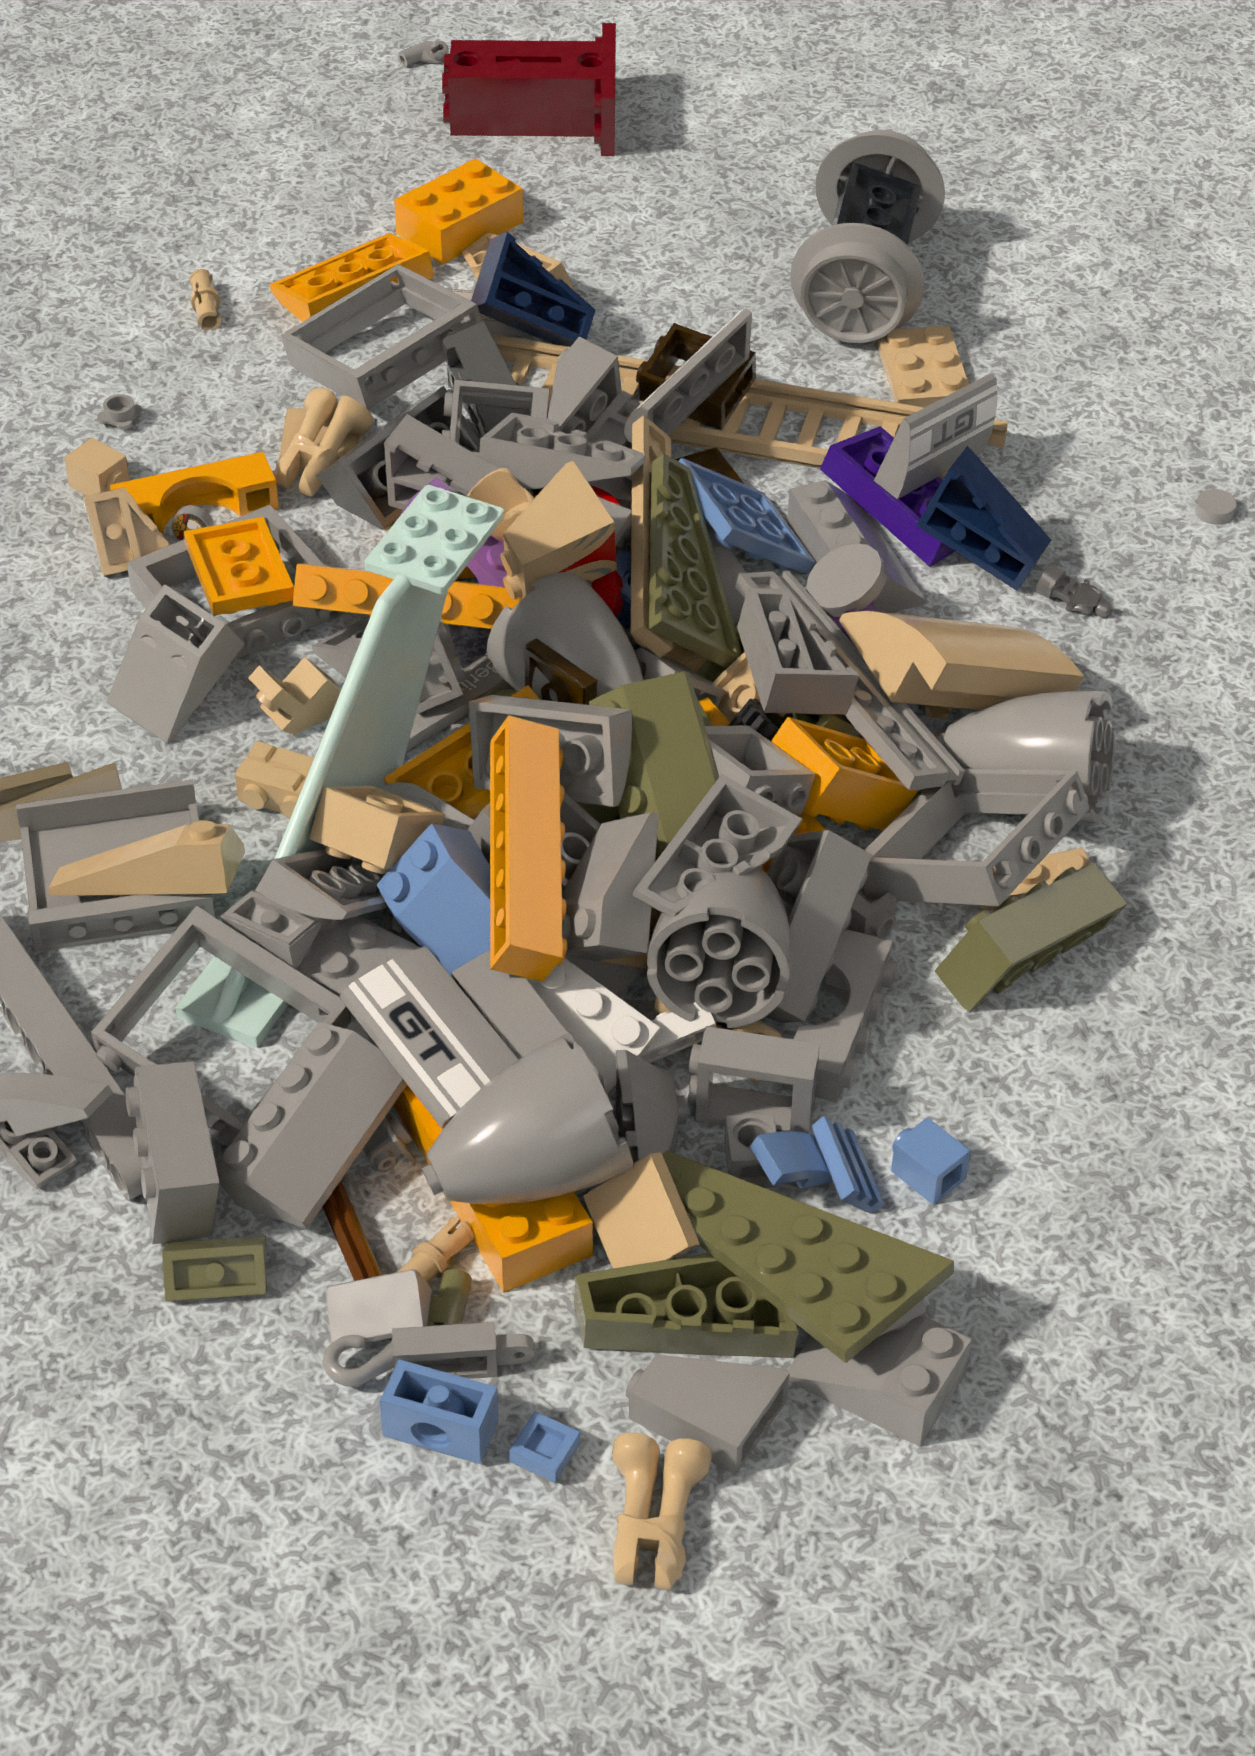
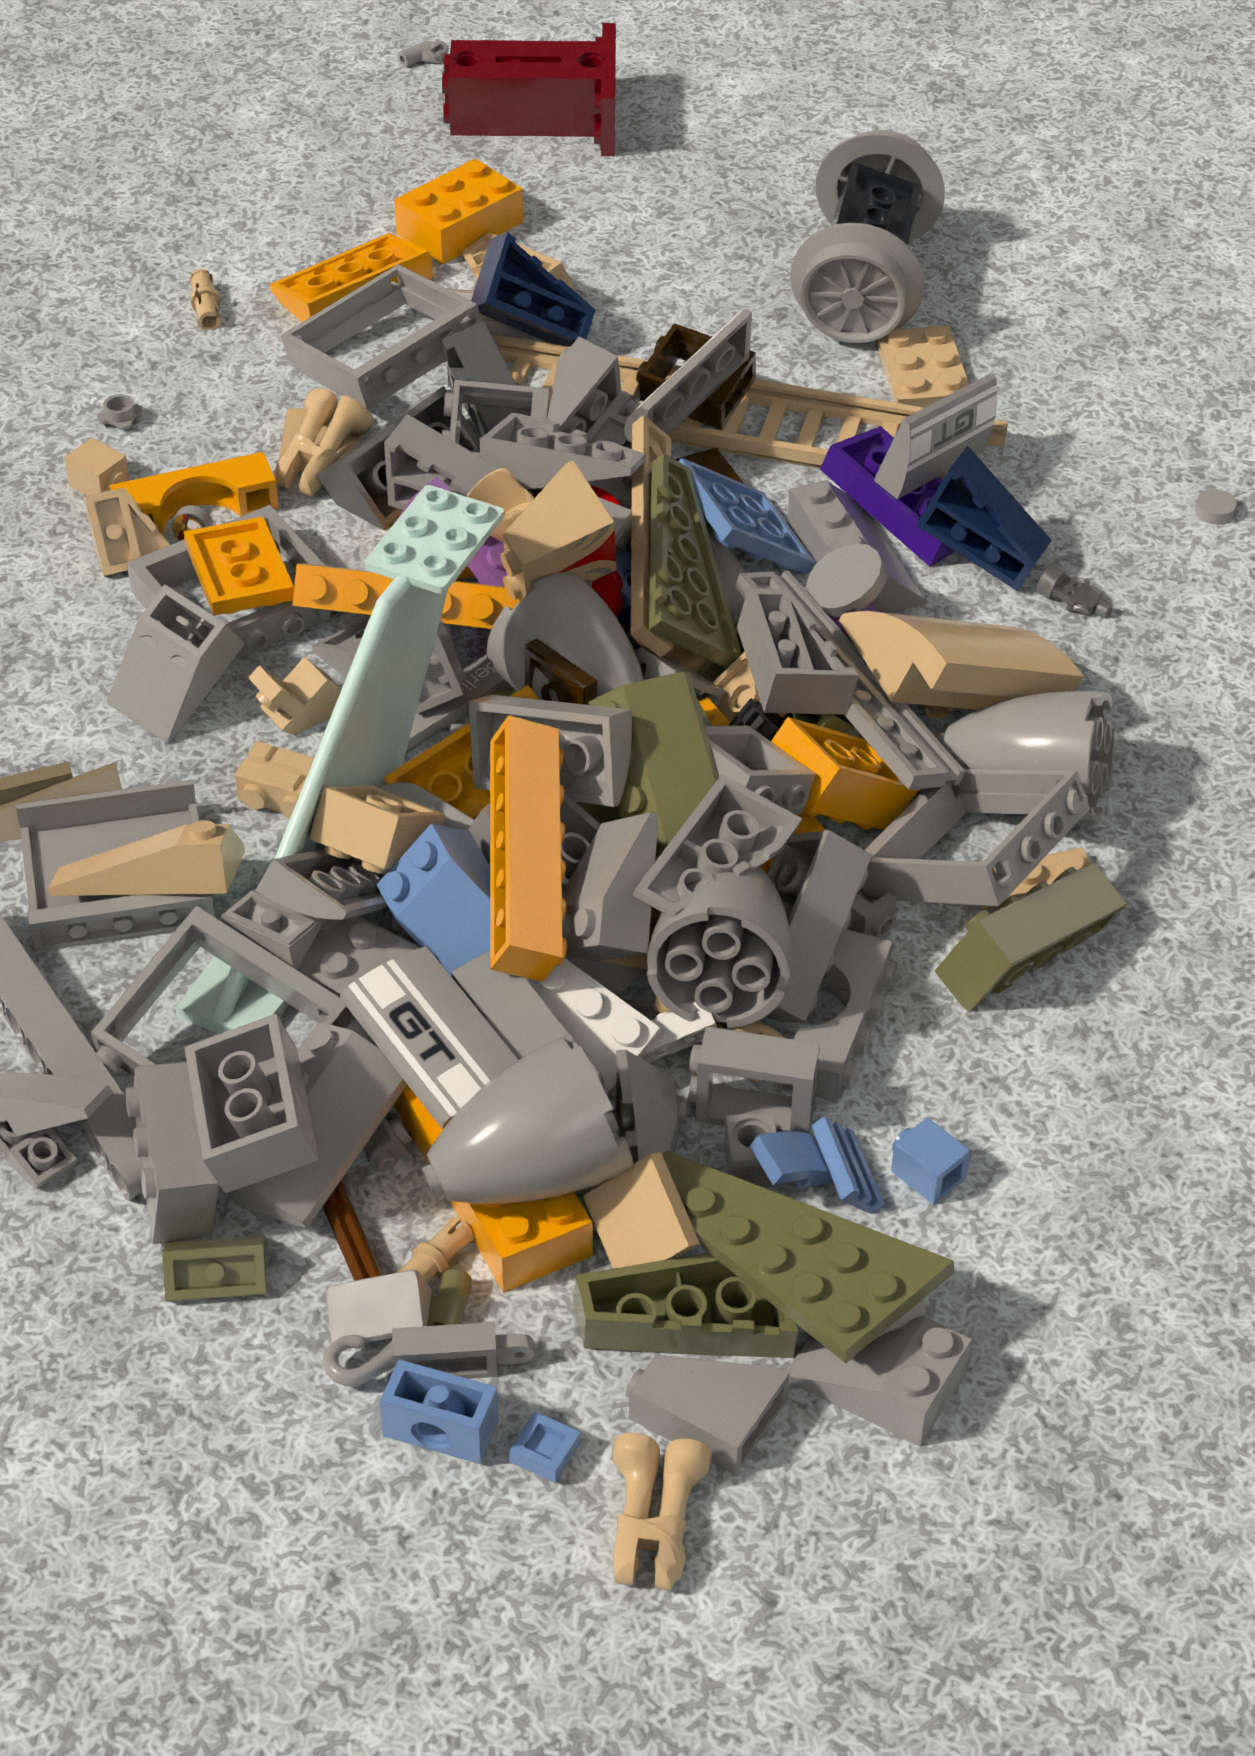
none -> light grey brick [184,1014,319,1194]

